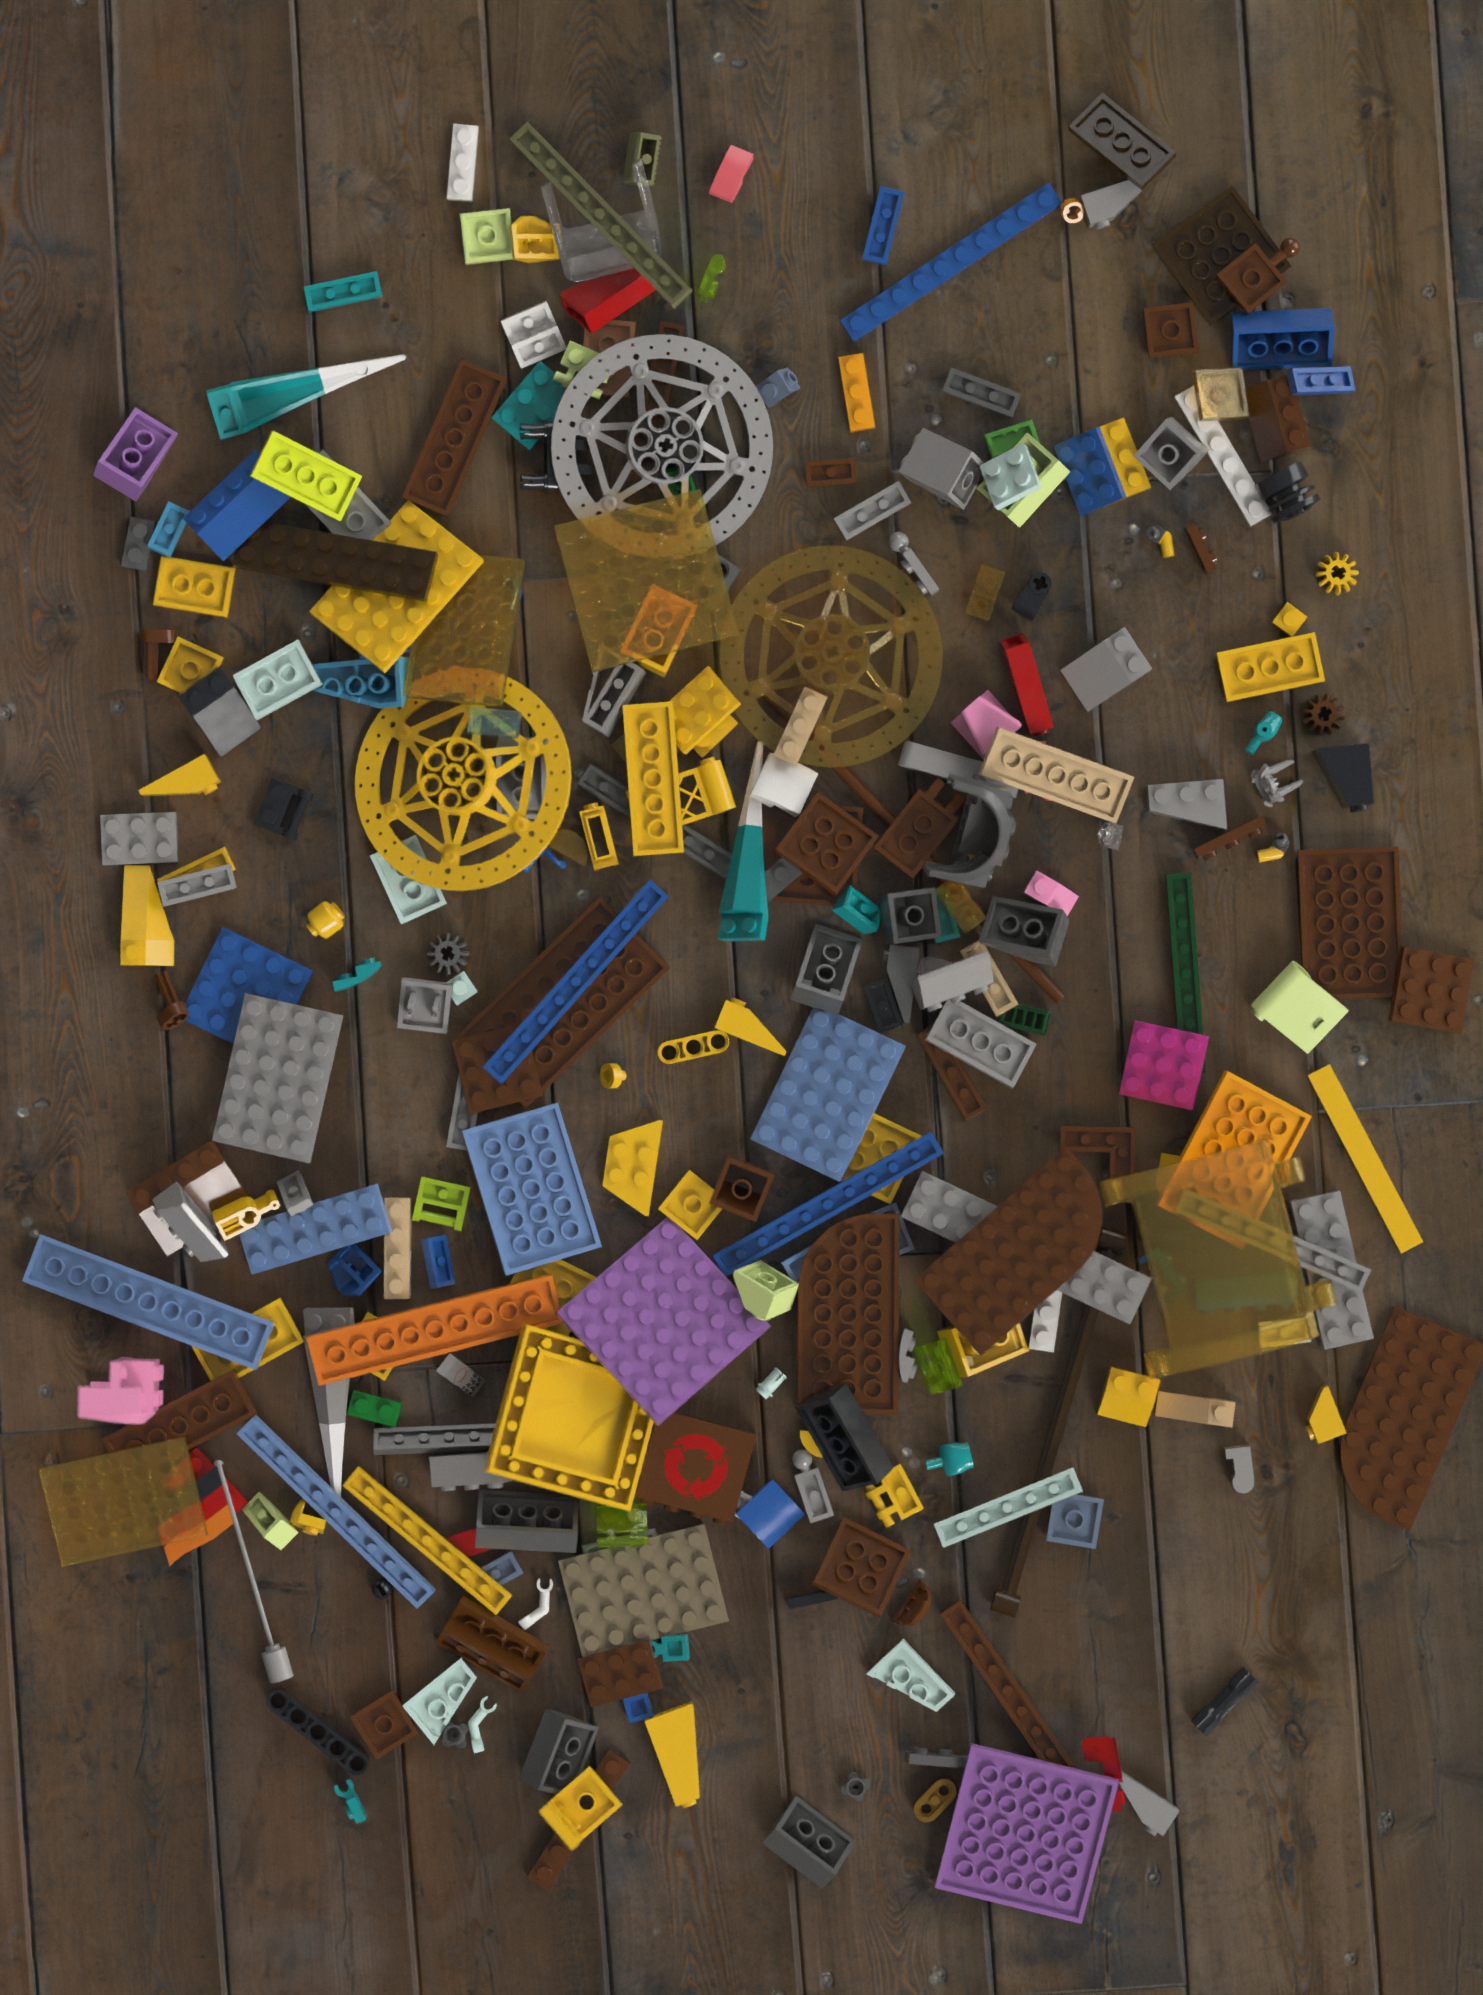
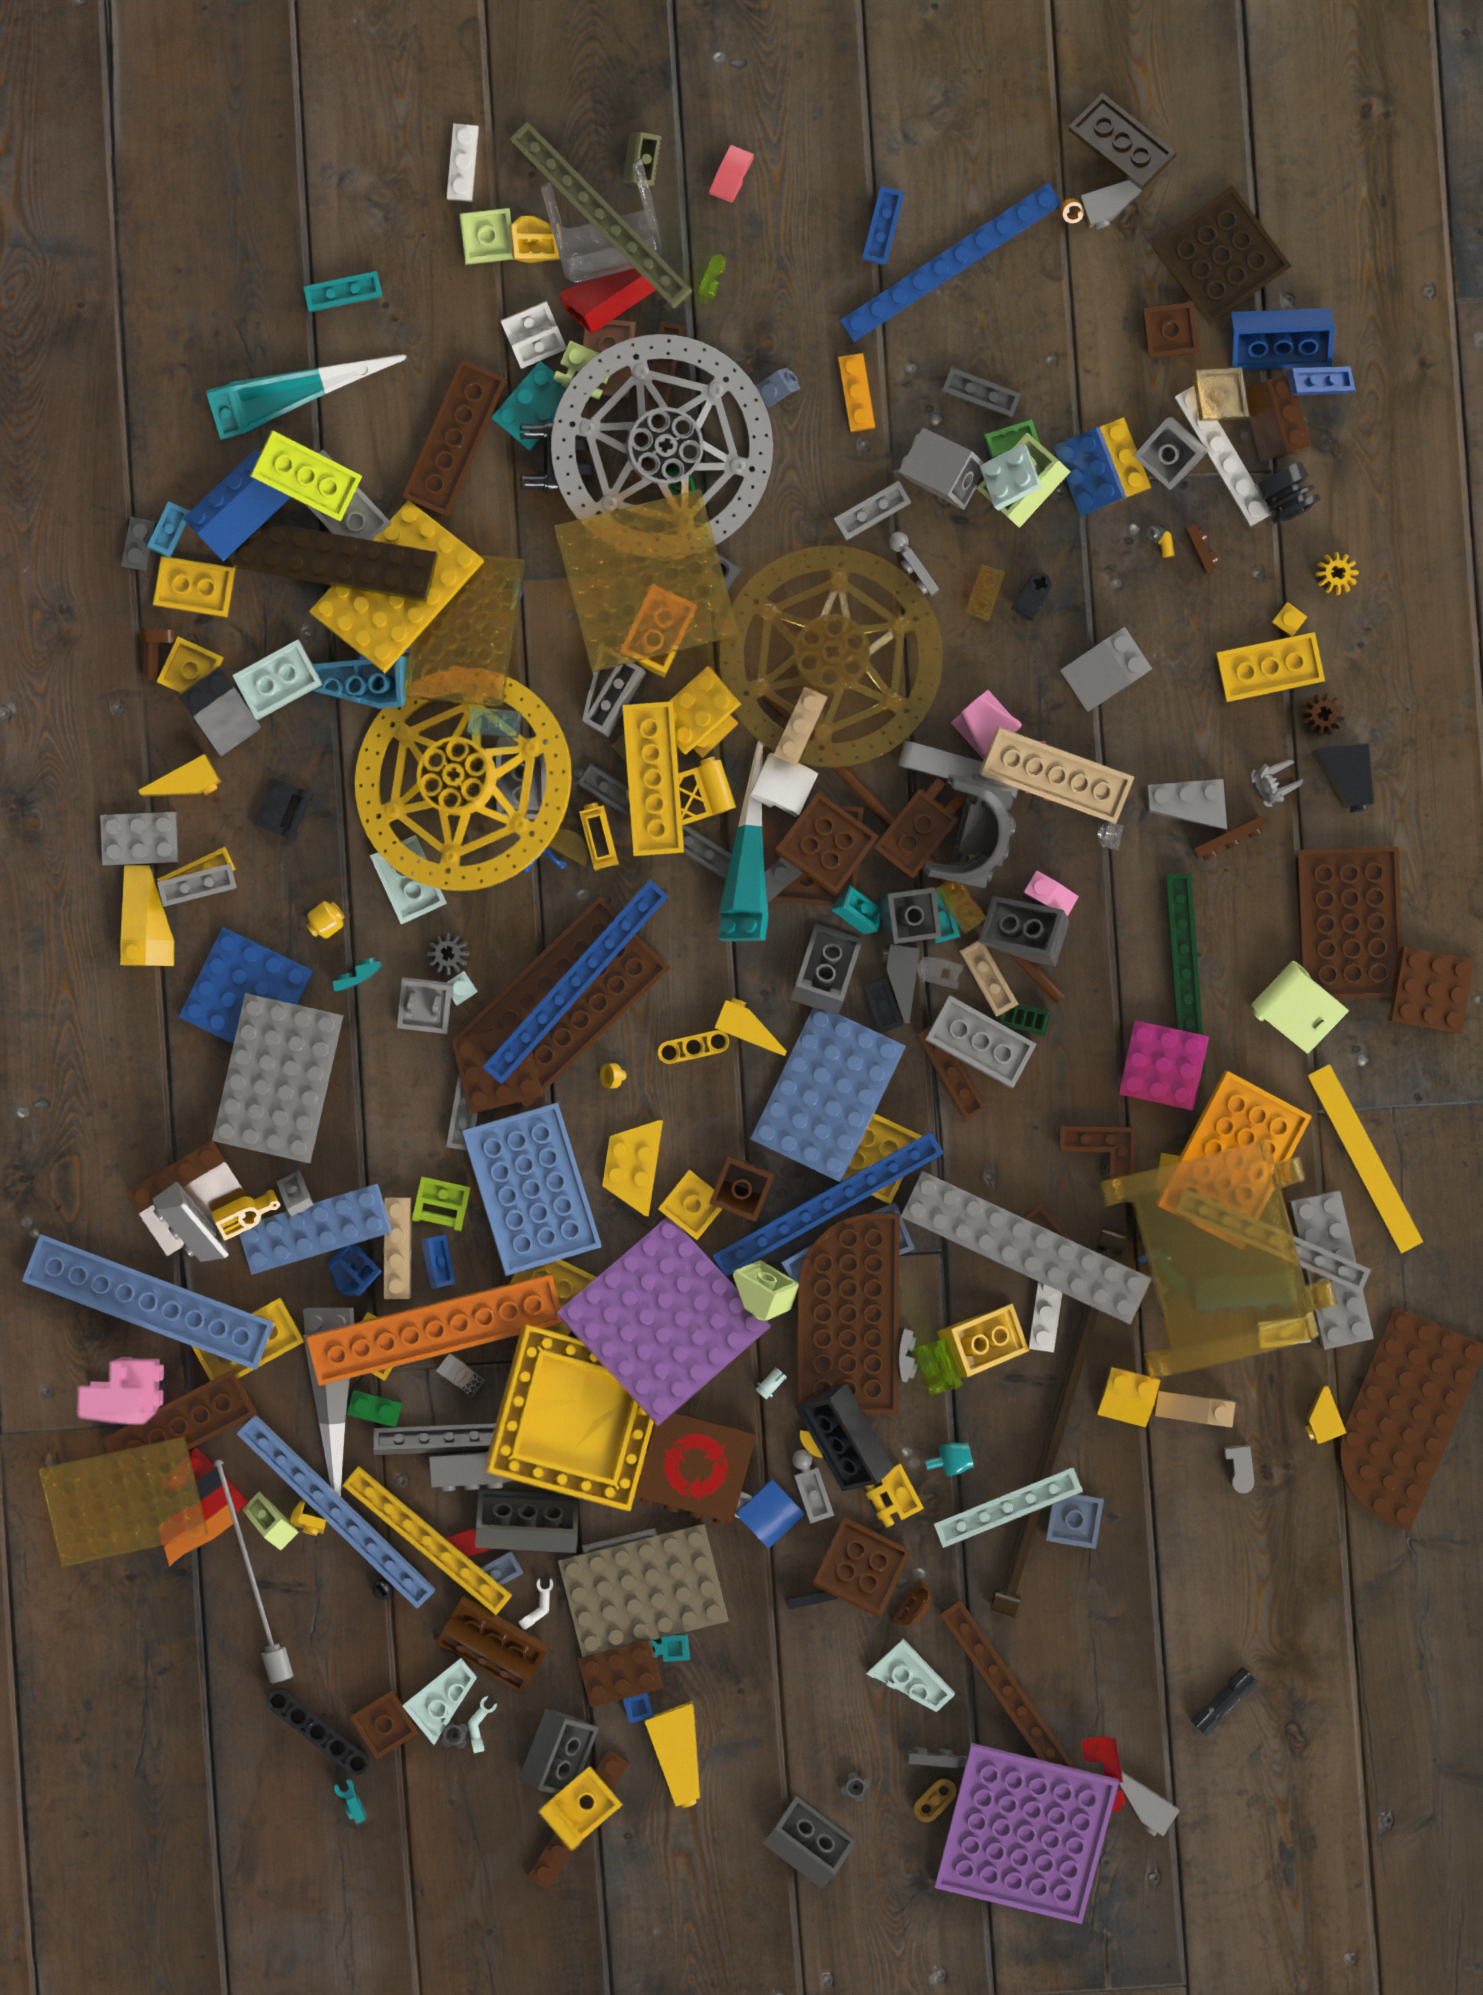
medium lavender slope [93,407,178,501] -> none
reddish brown piece [155,971,189,1030] -> none
clear neon green plate [596,1504,649,1550] -> none
reddish brown plate [805,458,857,488] -> none
light grey slope [910,951,994,1012] -> none
reddish brown plate [914,1147,1102,1356] -> none
red slope [999,633,1054,736] -> none
reddish brown plate [1216,237,1300,315] -> none
teal piece [1244,711,1283,756] -> none
arm [1257,833,1289,863] -> none

